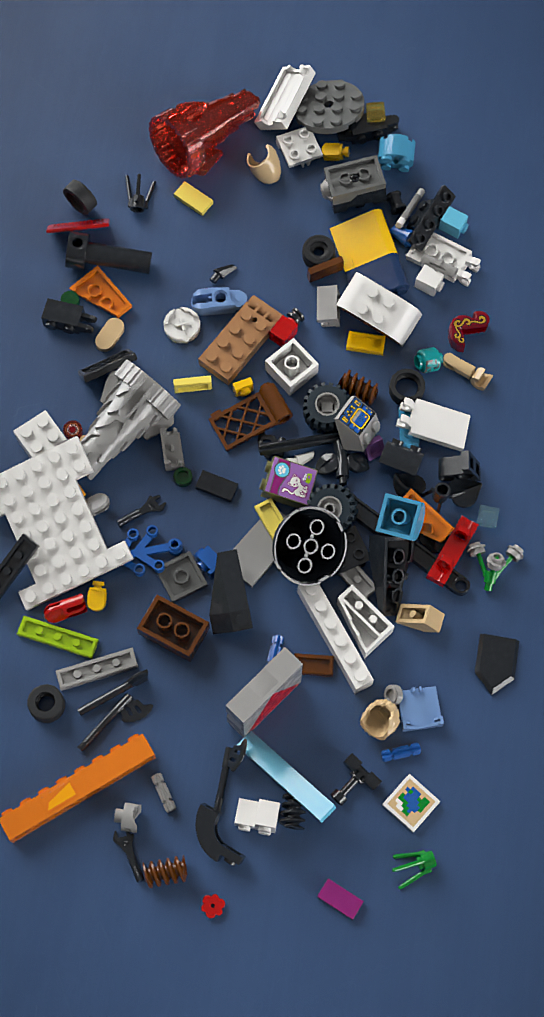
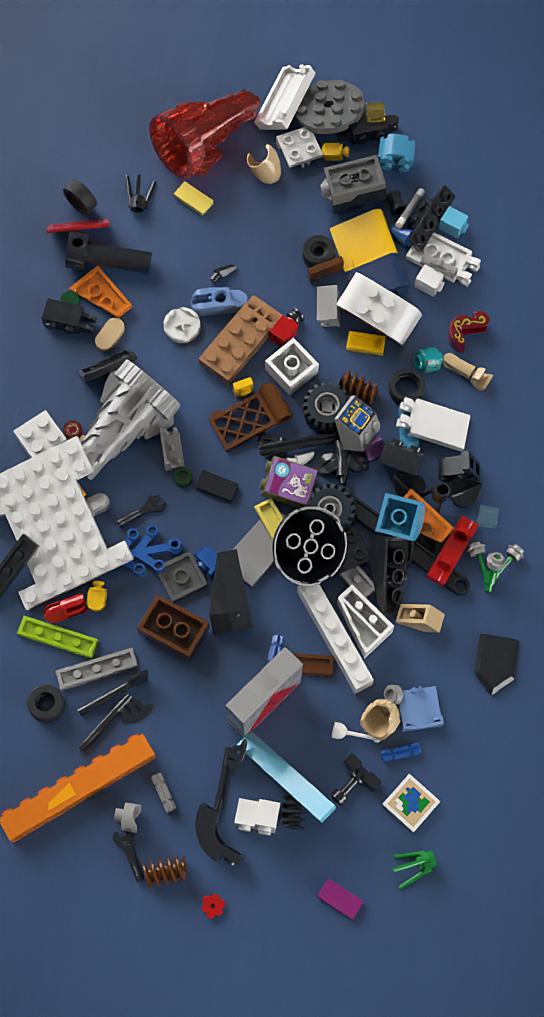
light yellow tile [173,375,212,393] -> none
none -> white hinge [332,722,381,743]

